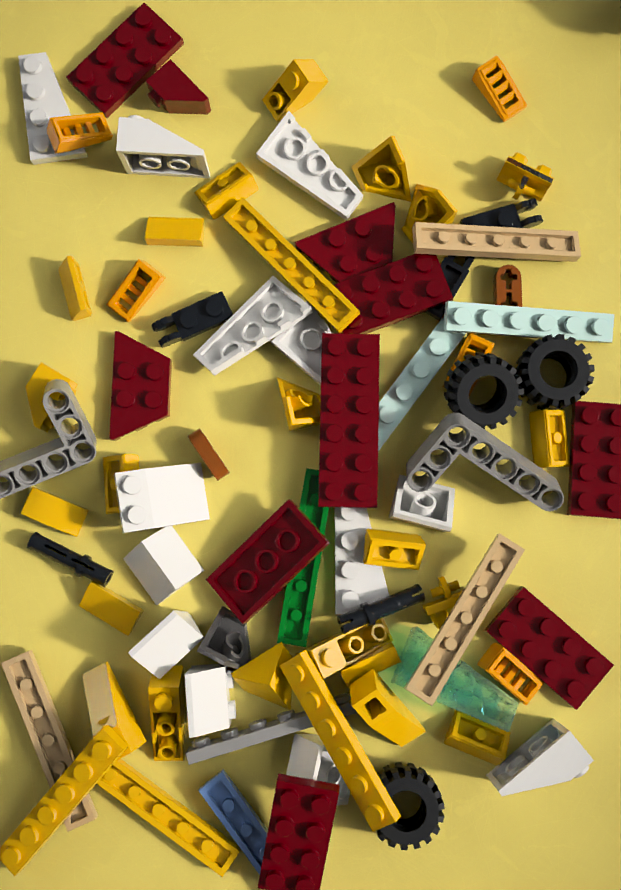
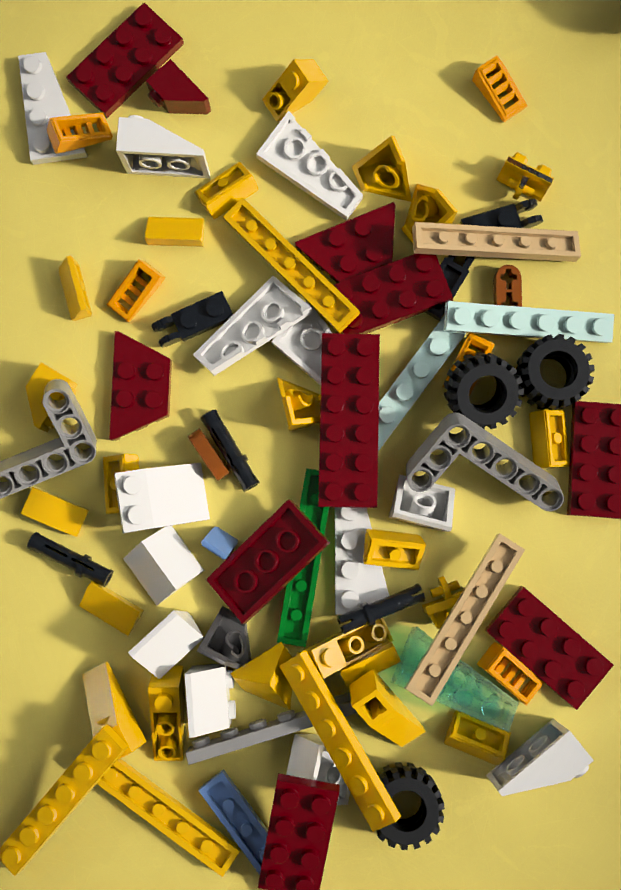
tan plate [1,650,98,832] -> none
none -> black pin [200,409,260,492]
none -> medium blue slope [201,526,238,560]

